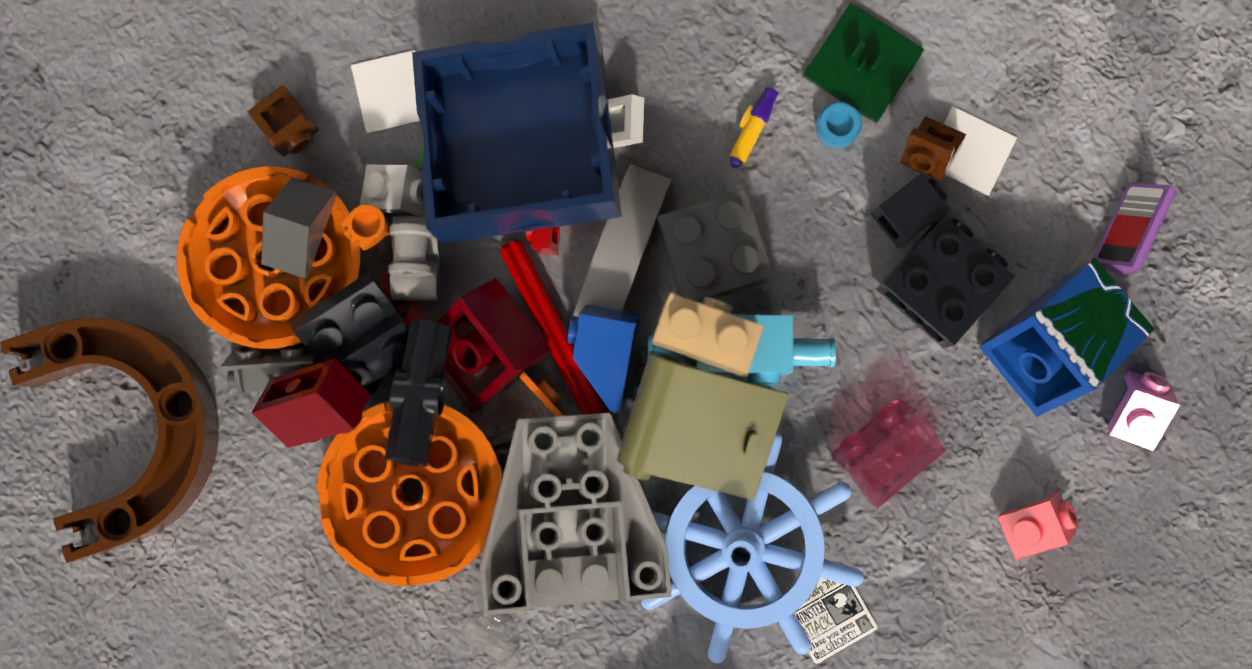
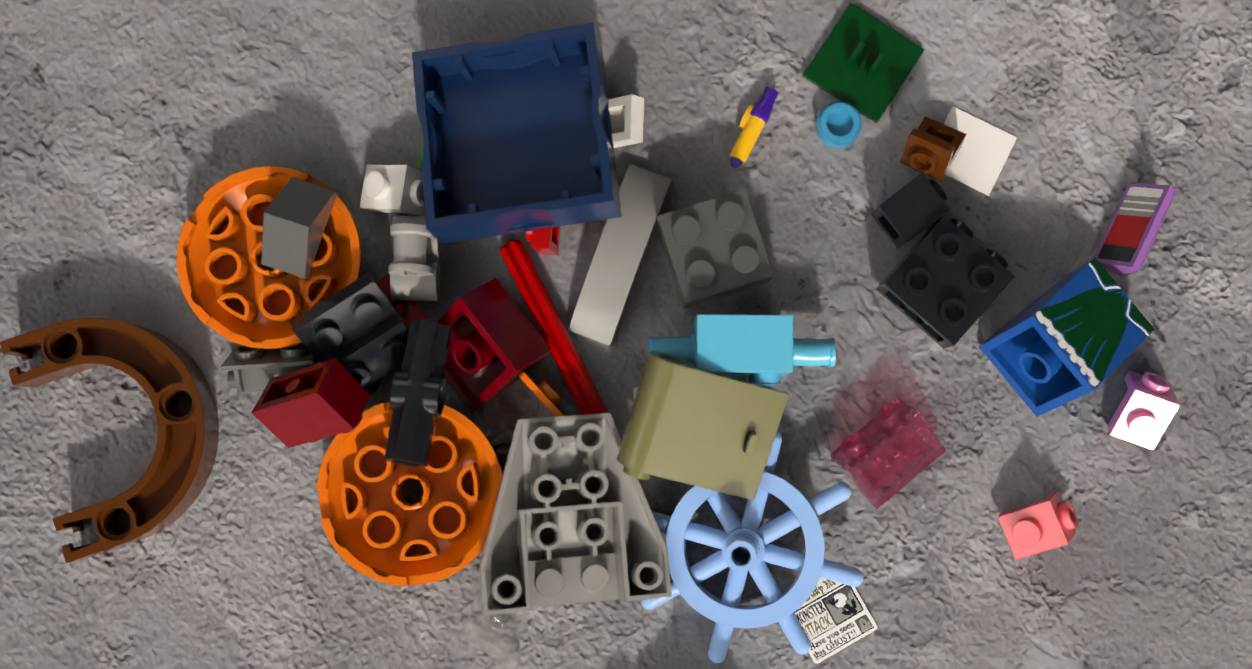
reddish brown bracket [247,85,319,157] -> none
orange piece [340,204,391,251] -> none
white sticker [351,50,420,133] -> none
blue slope [568,305,640,413] -> none
tan brick [652,293,764,376] -> none

